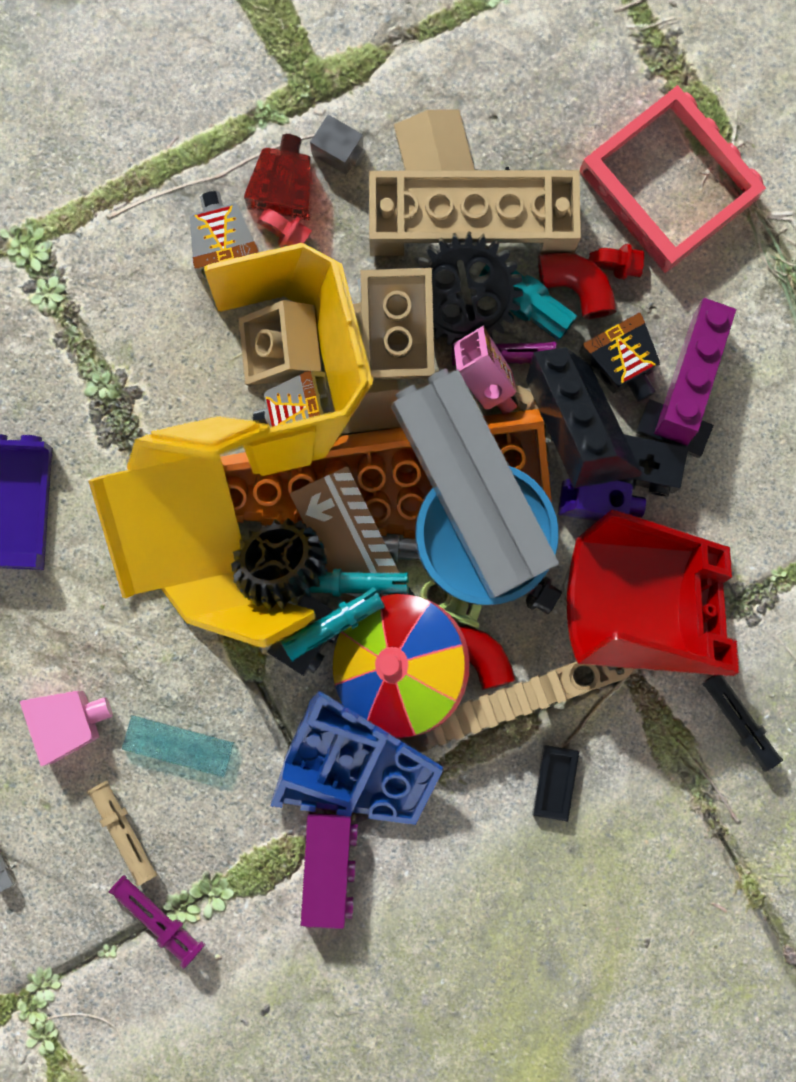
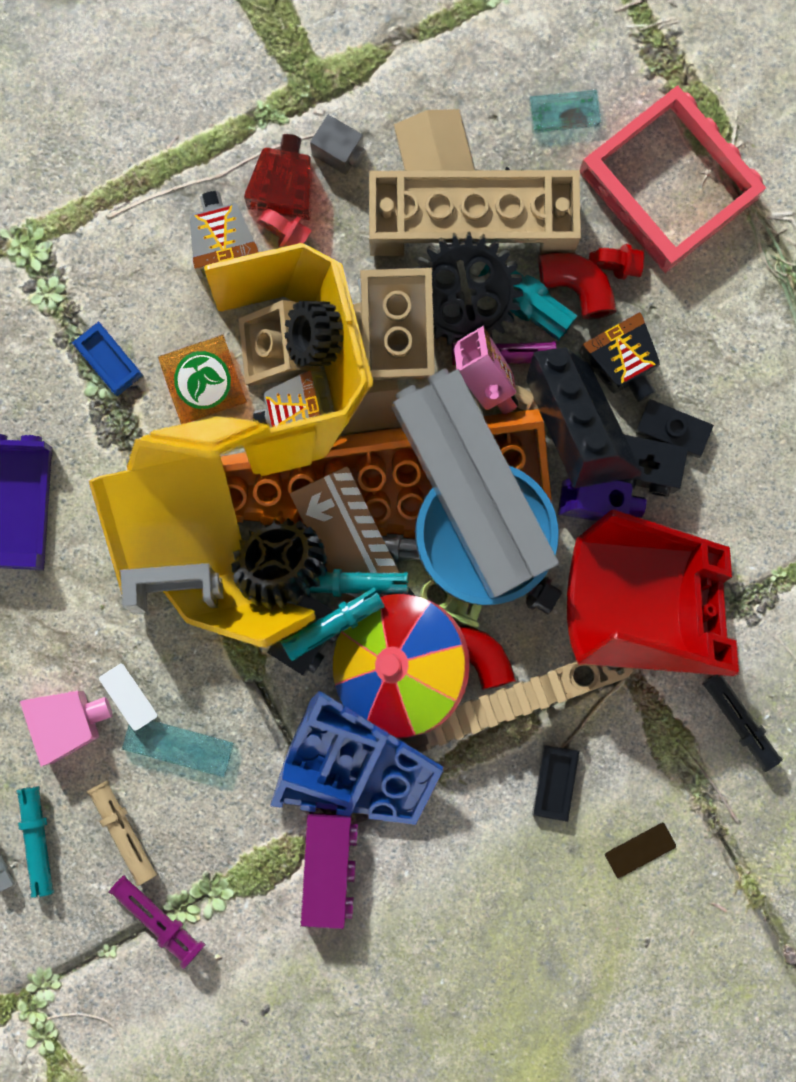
magenta brick [654,298,737,446] -> none
none -> teal pin [16,786,54,898]
none -> blue tile [72,321,144,397]
none -> white sticker [99,664,158,731]
none -> light grey panel [120,563,224,614]
none -> slope [158,334,247,424]
none -> black tyre [285,301,343,366]
none -> clear light blue tile [529,89,601,133]
none -> dark brown sticker [605,823,676,878]

